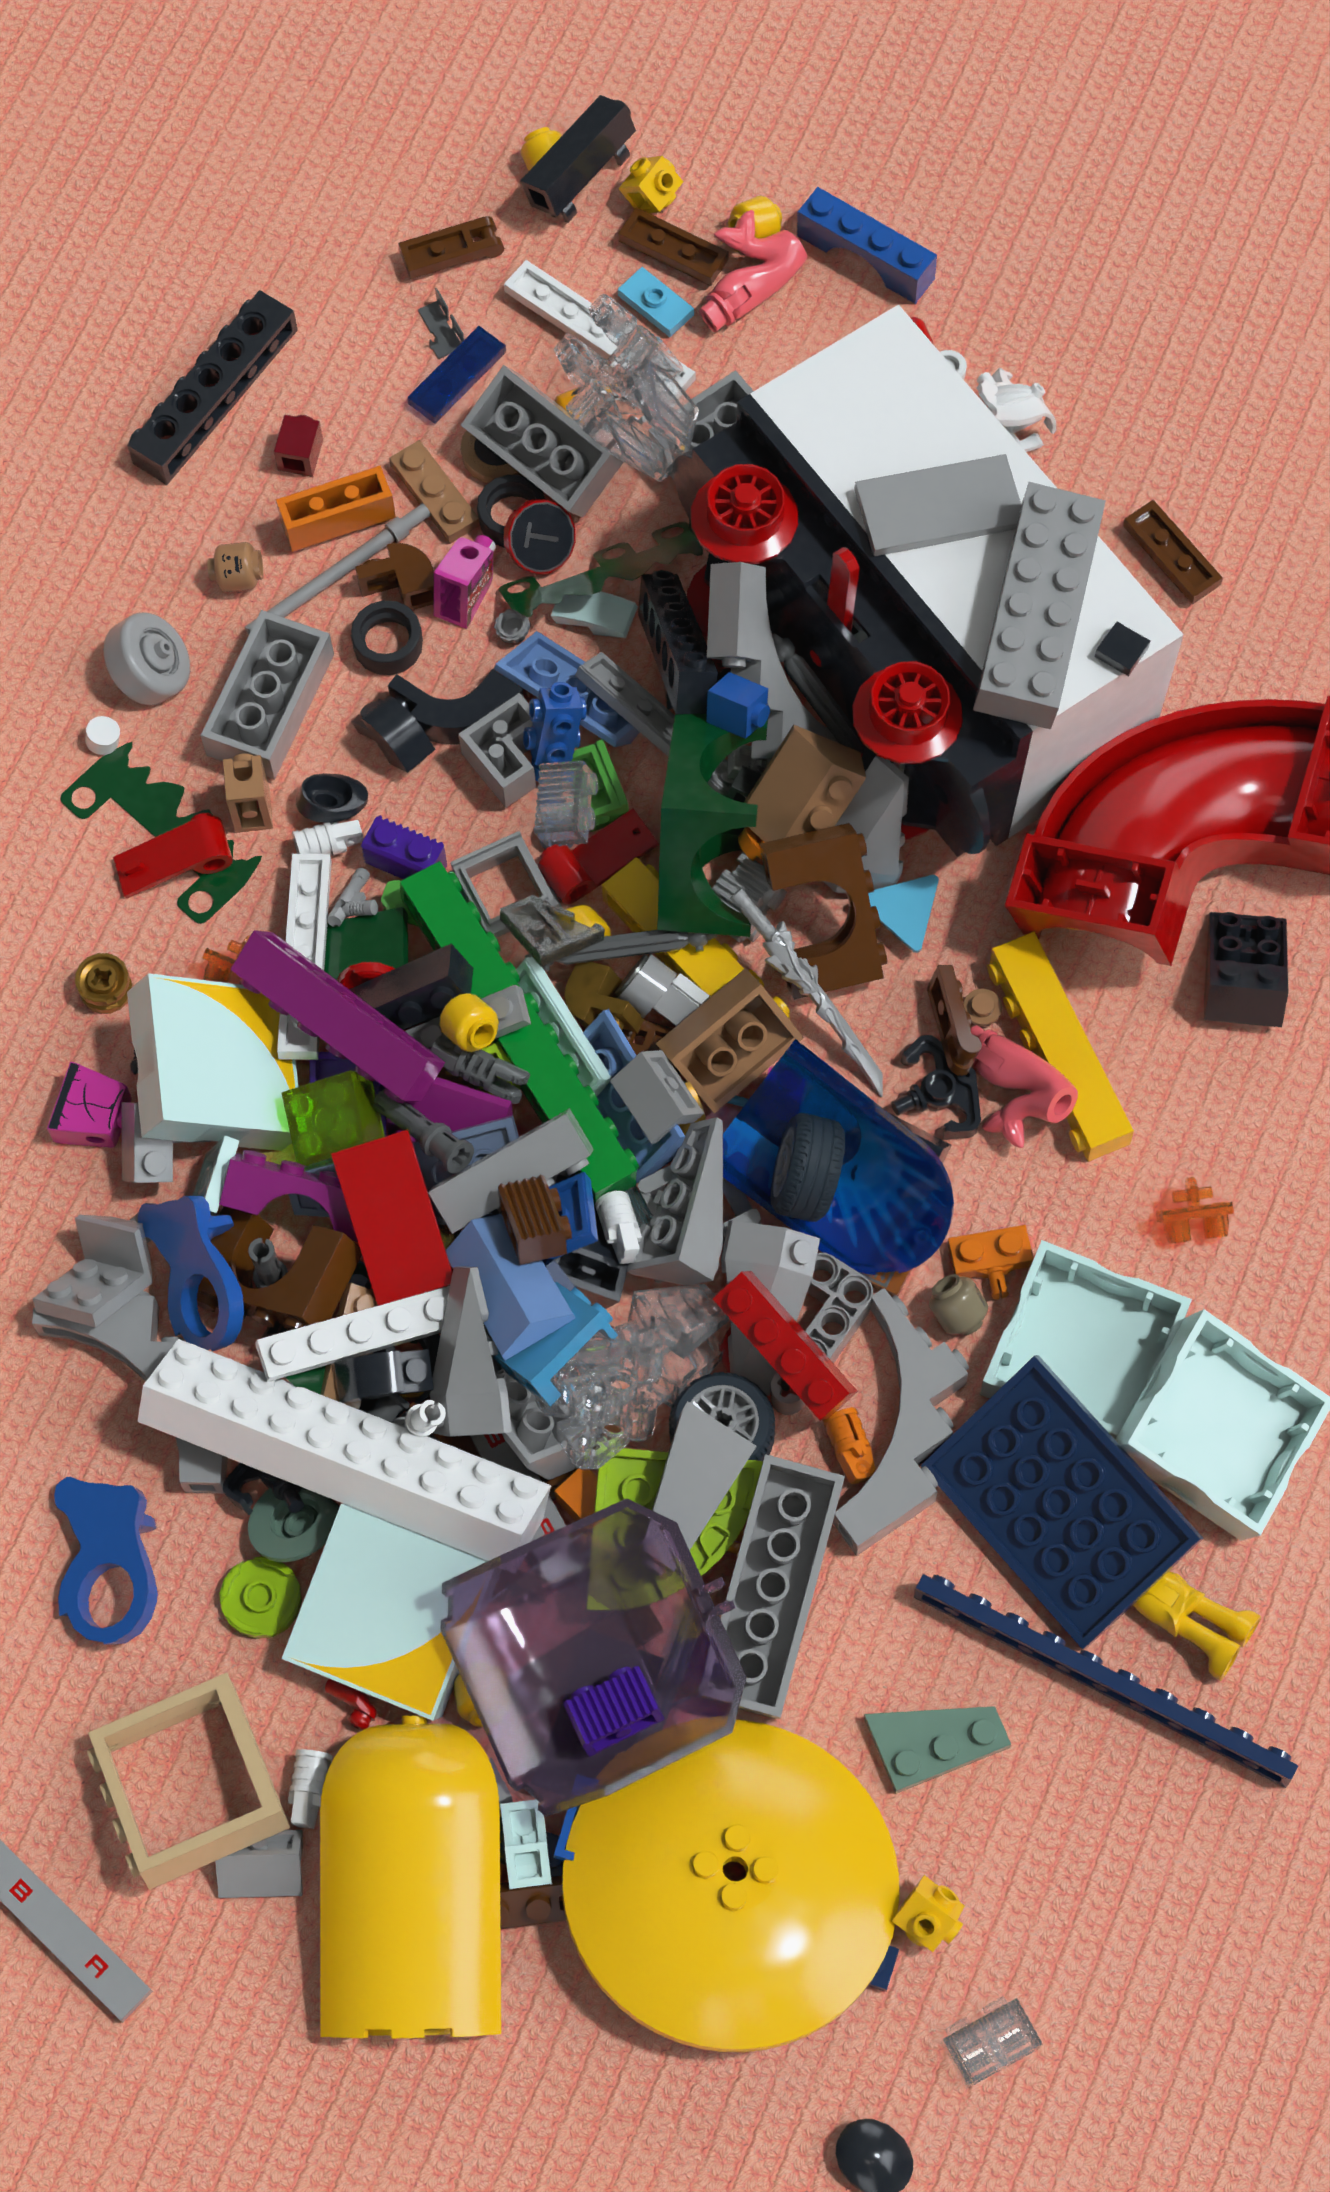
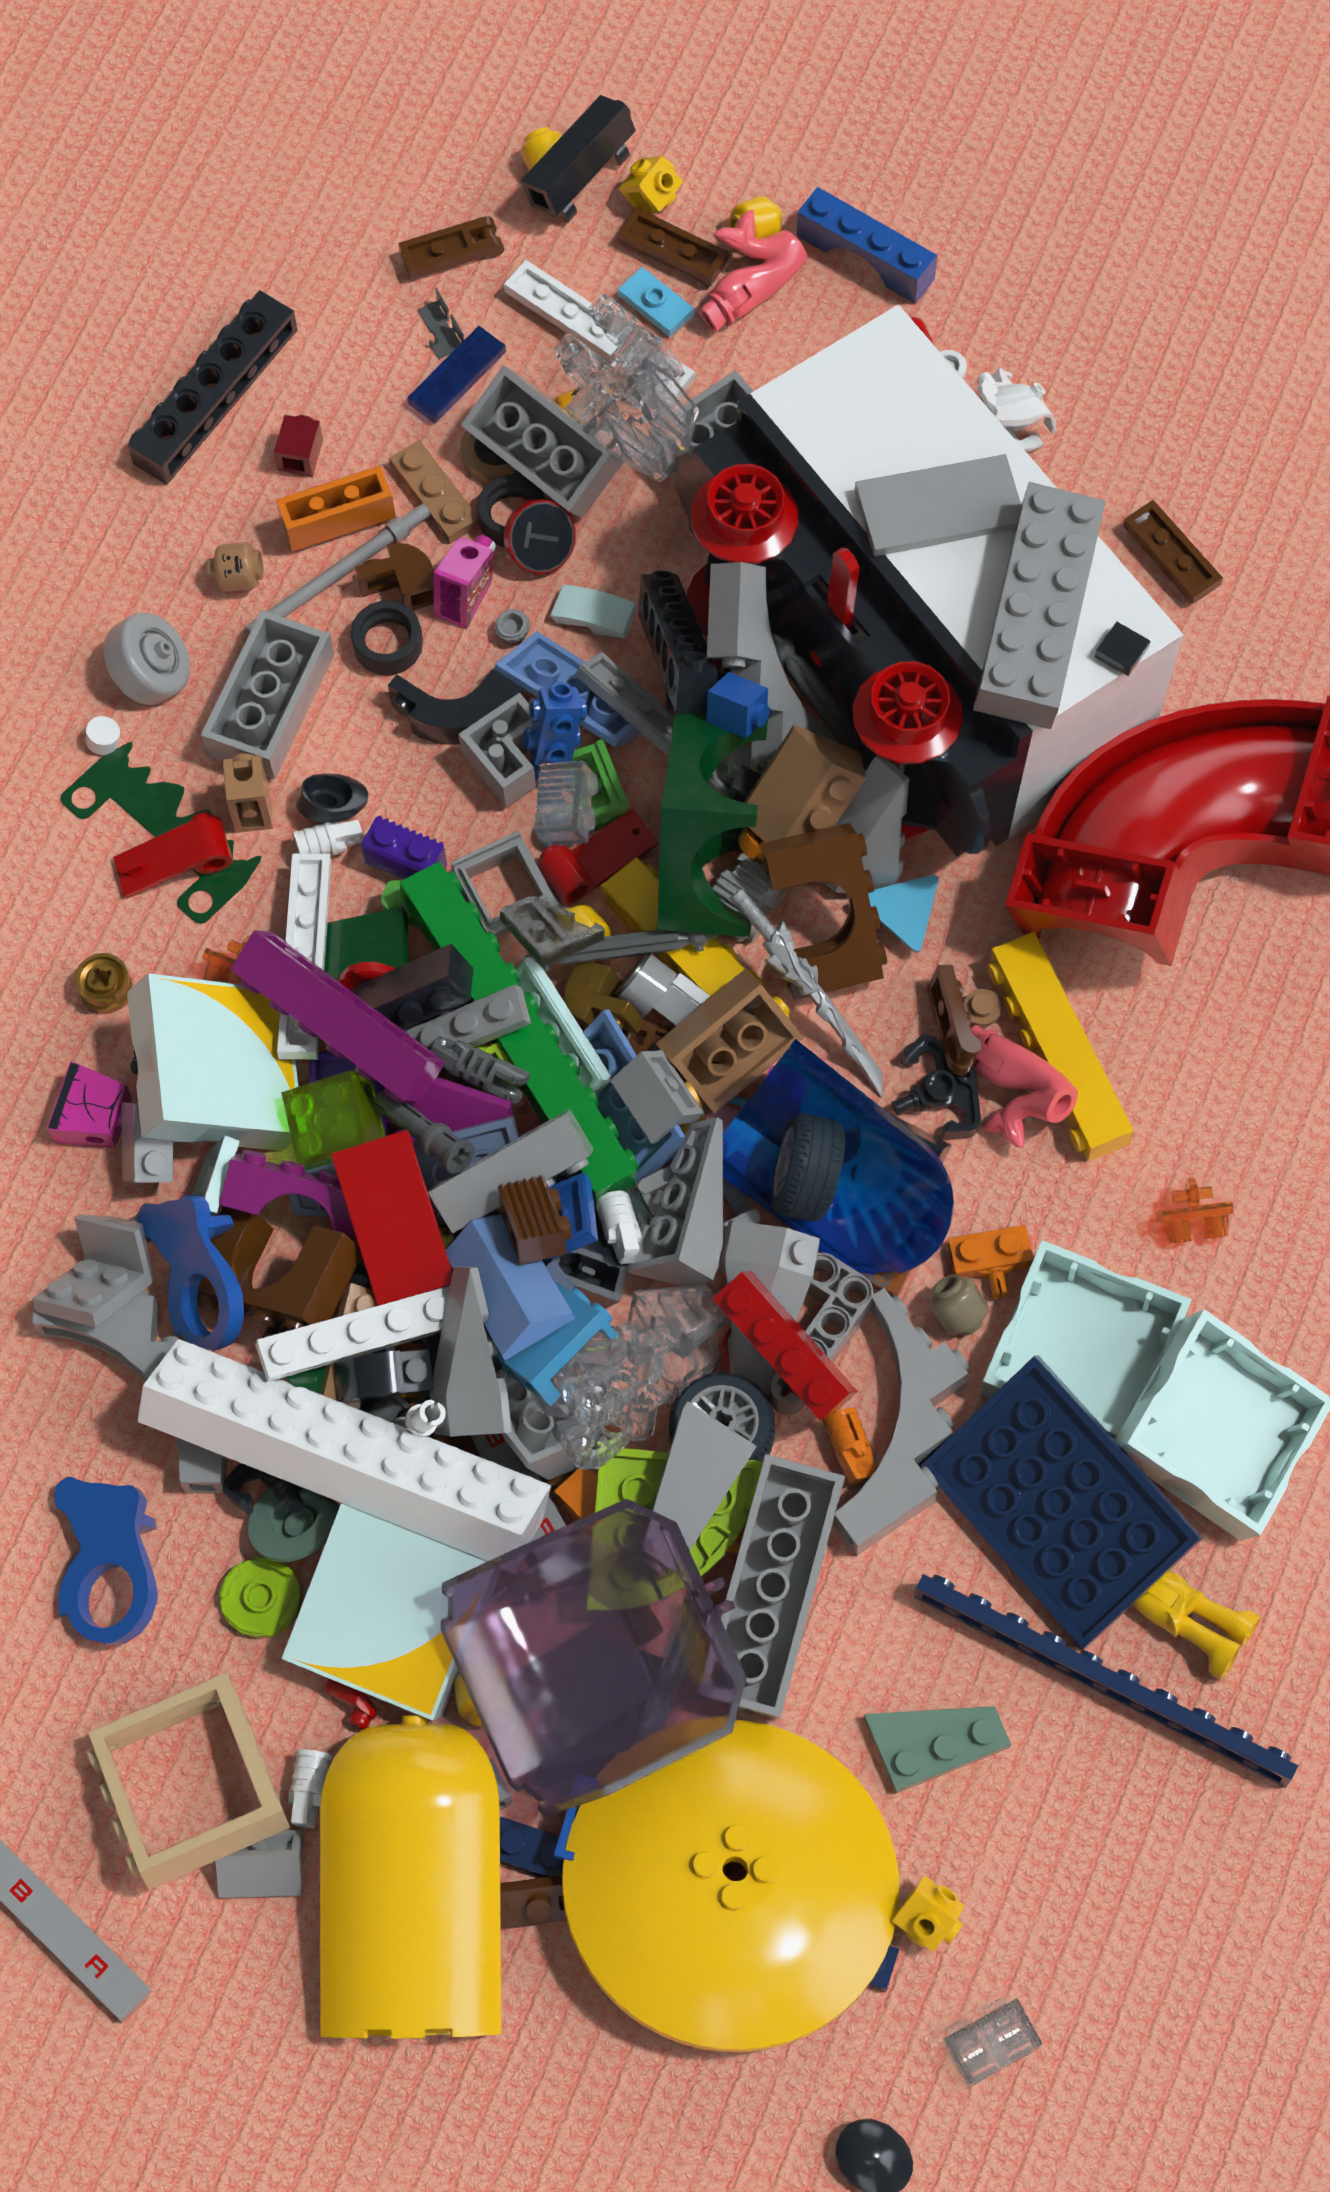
dark grey pin [248,1238,288,1288] -> none
light grey hose [327,868,378,927] -> none
black brick [351,695,436,773] -> none
yellow head [439,993,499,1052] -> none
dark green piece [499,522,703,618] -> none
light aqua slope [500,1799,552,1889] -> none
dark purple brick [563,1666,665,1757] -> none
black slope [1204,912,1289,1027] -> none

